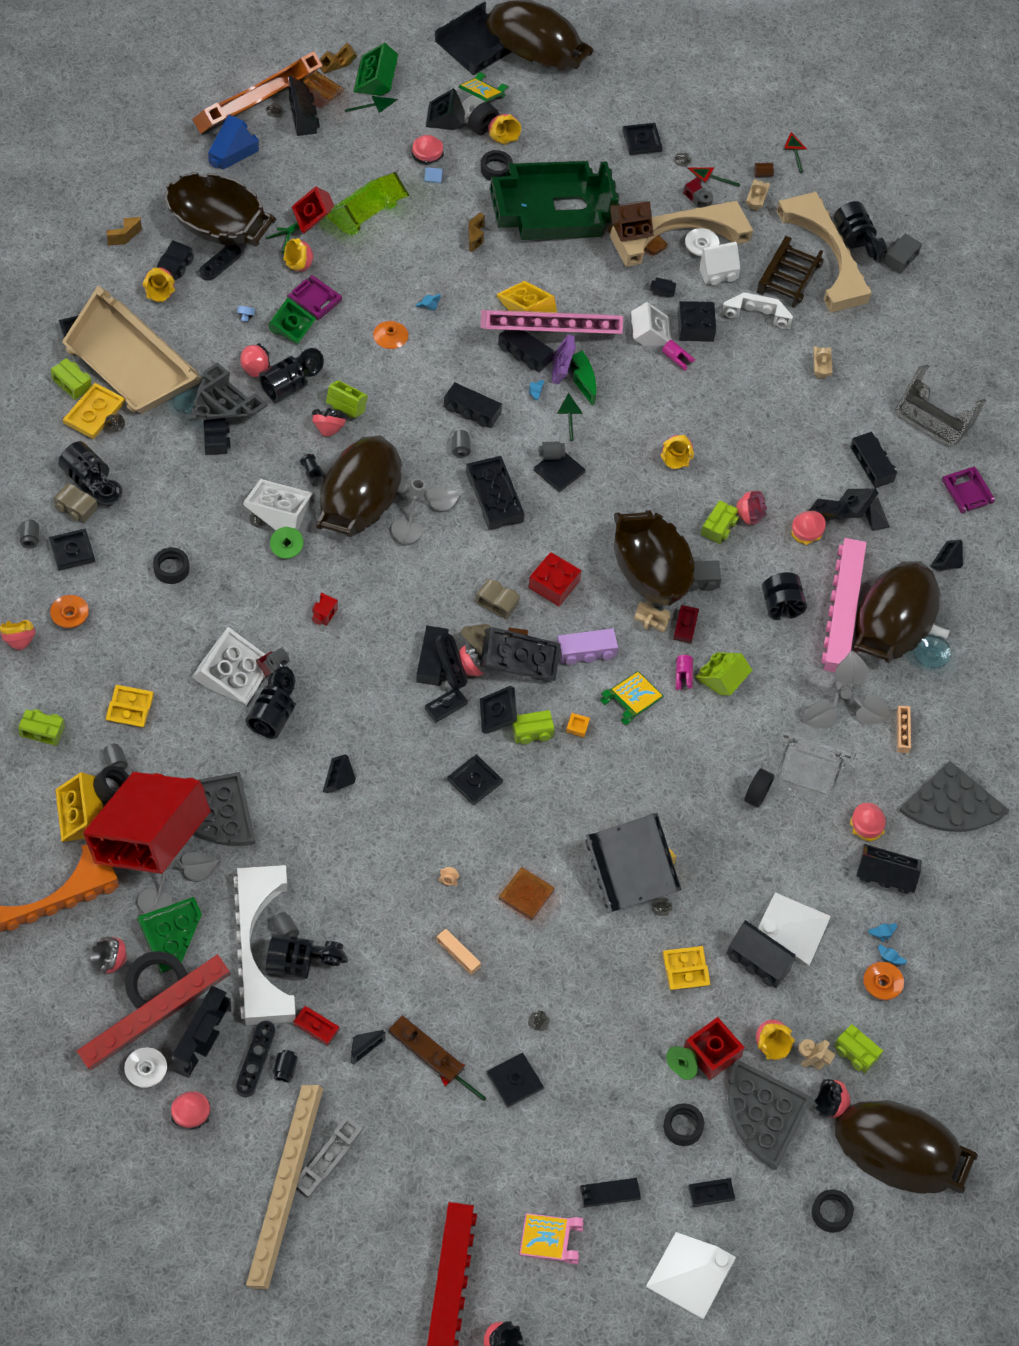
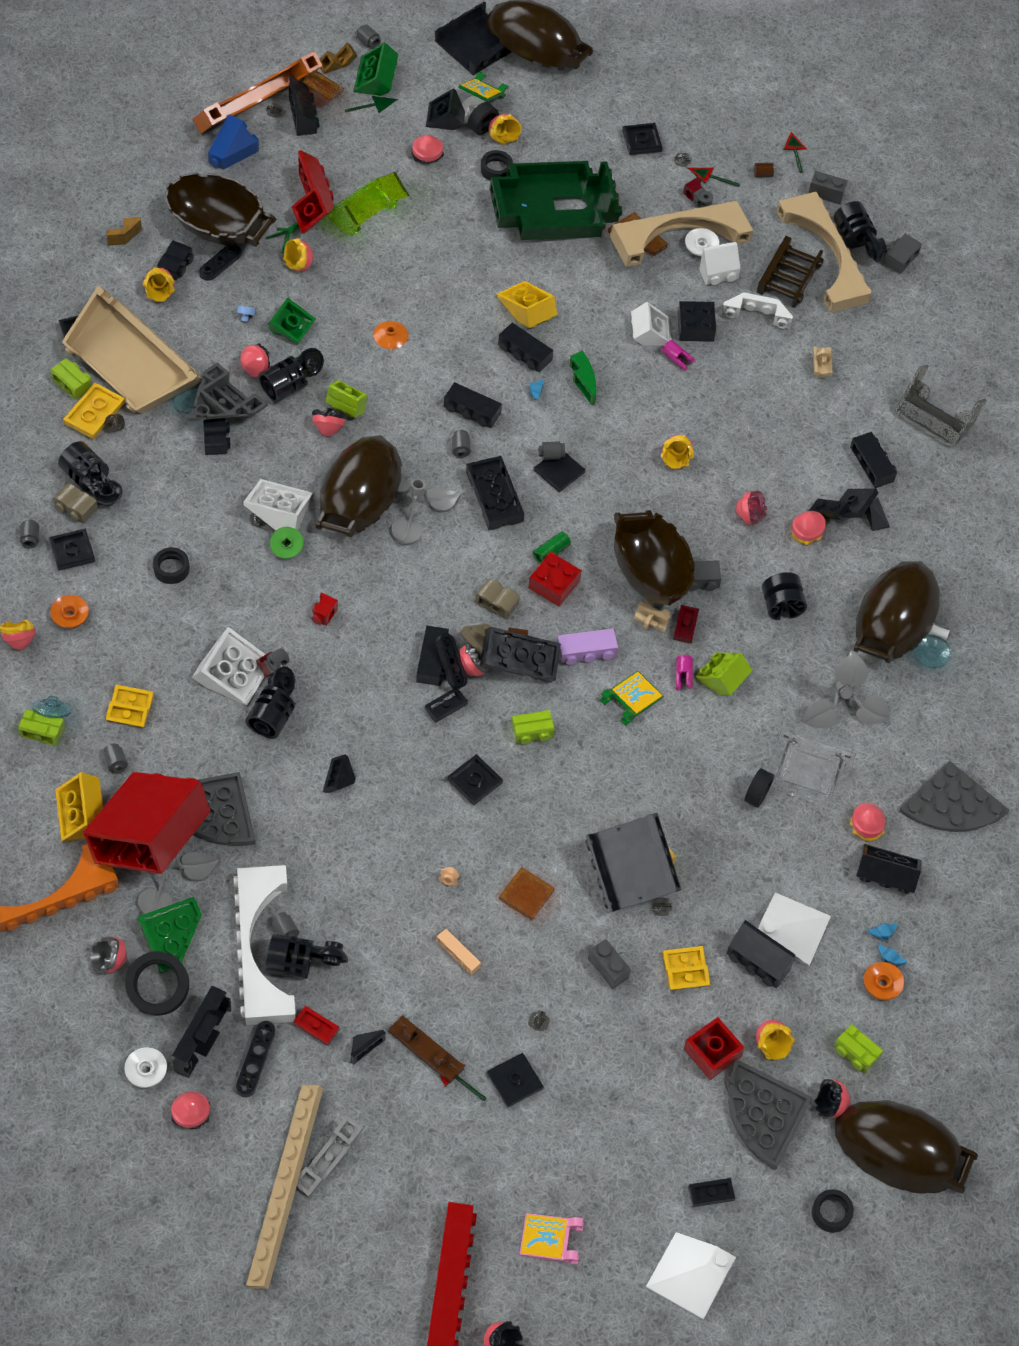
red brick [77,954,231,1070] -> none
black tyre [93,766,129,803] -> none
black brick [273,1050,298,1083] -> none
magenta container [287,275,342,321] -> none
black piece [300,454,325,487] -> none
dark azure piece [416,294,441,310] -> none
light blue slope [424,167,443,183] -> none
pearl gold slope [468,212,485,252] -> none
bright pink brick [480,310,623,334] -> none
black plate [480,686,517,734] -> none
medium lavender plate [552,334,576,384] -> none
dark green piece [557,392,583,442] -> none
light orange plate [566,713,590,737] -> none
black hinge [580,1178,641,1208] -> none
reddish brown slope [610,201,654,241] -> none
black brick [650,277,676,297] -> none
black tyre [663,1103,705,1146] -> none
bright green piece [666,1046,698,1080] -> none
lime brick [701,500,739,544] -> none
tan hips [746,179,770,211] -> none
tan hips [799,1039,835,1070] -> none
bright pink brick [821,538,866,672] -> none
light nougat piece [897,706,911,753] -> none
black slope [930,540,963,569] -> none
magenta container [942,466,995,513] -> none
none -> clear light blue dish [32,696,72,718]
none -> red slope [298,150,334,201]
none -> dark grey brick [357,25,381,48]
none -> green axle [533,531,571,564]
none -> dark grey brick [588,939,631,989]
none -> dark grey brick [809,171,848,204]

